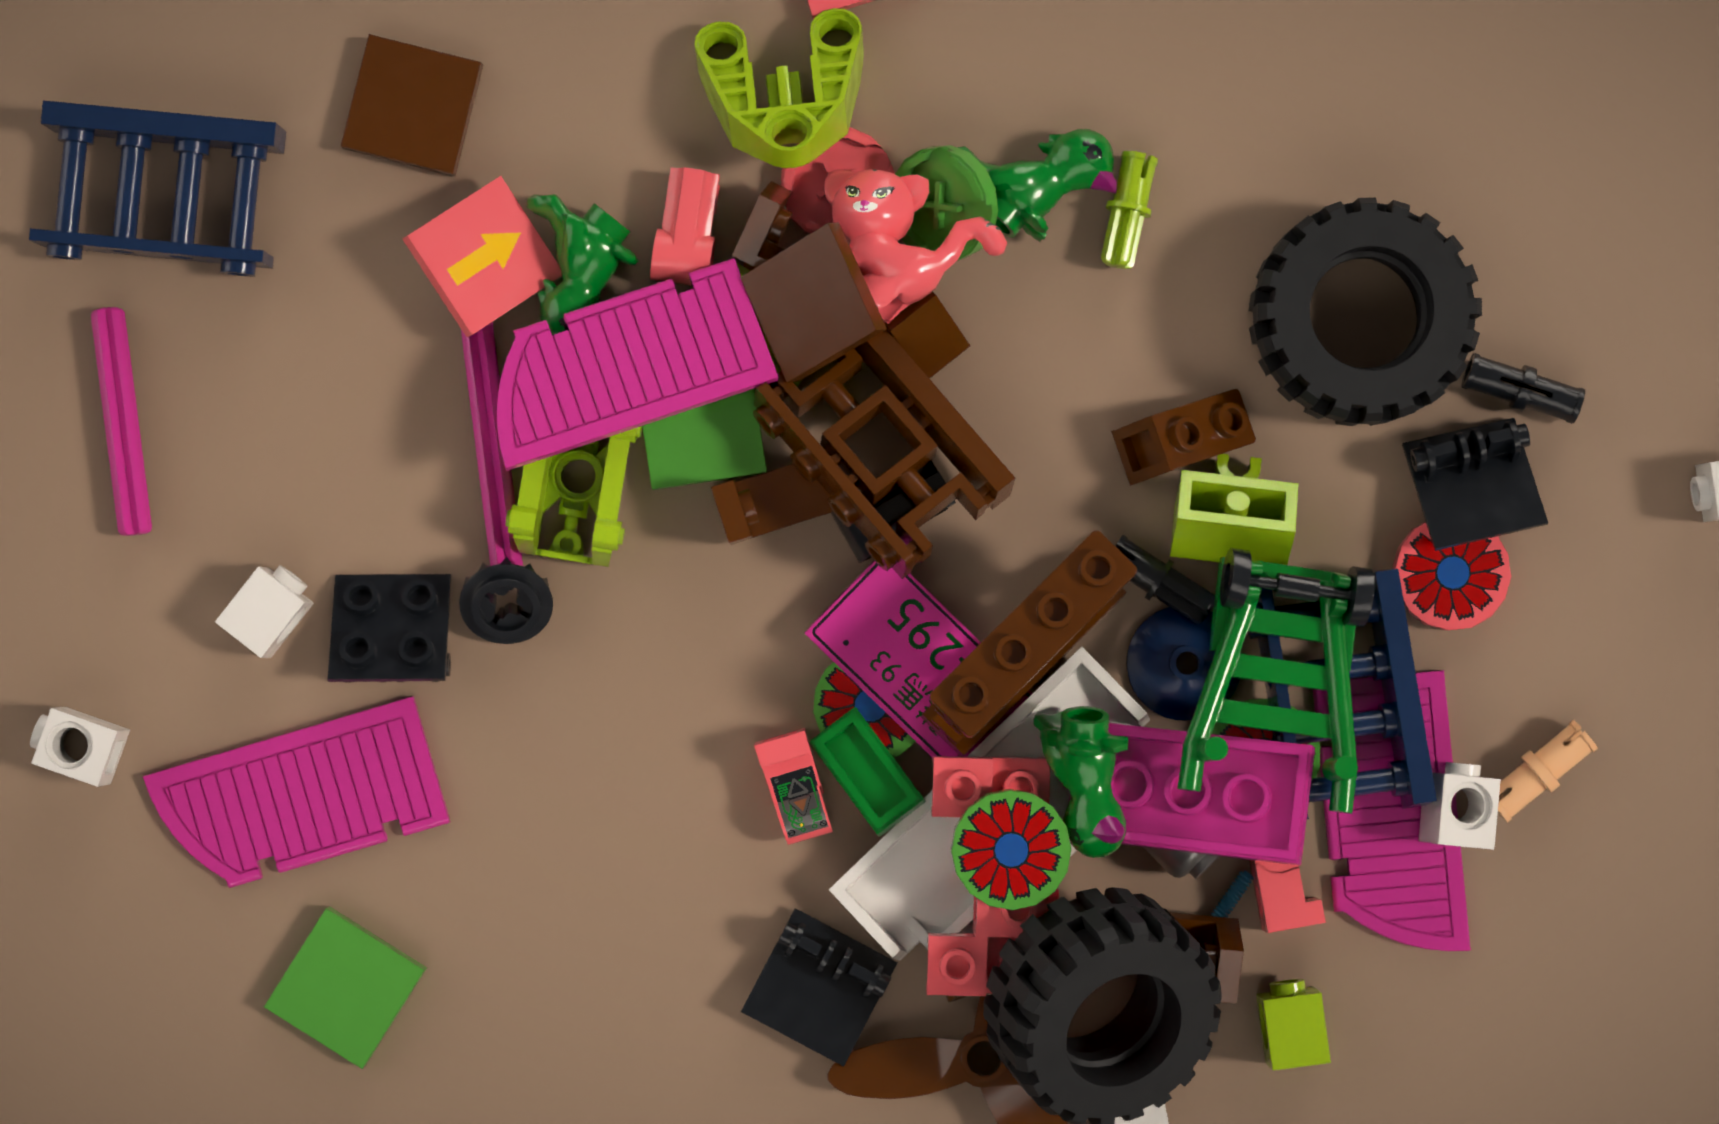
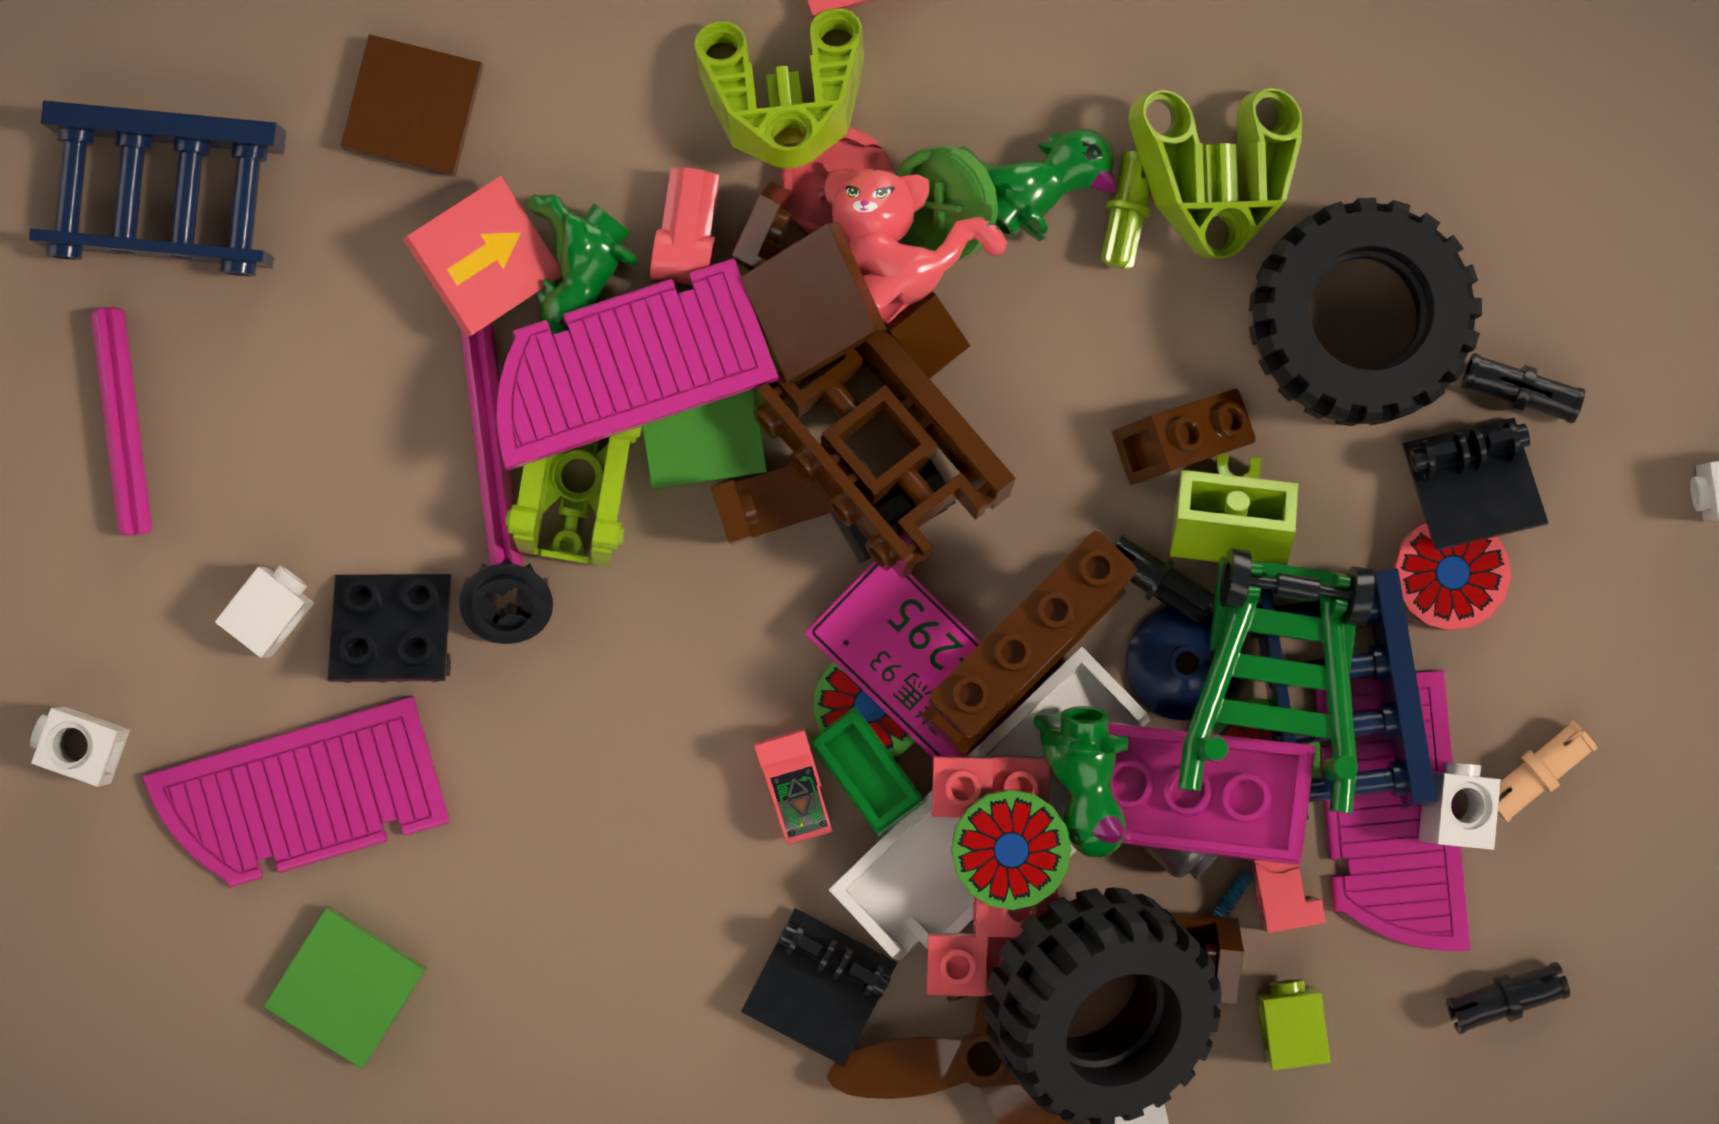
none -> lime connector [1128,88,1302,260]
none -> black pin [1446,962,1570,1034]

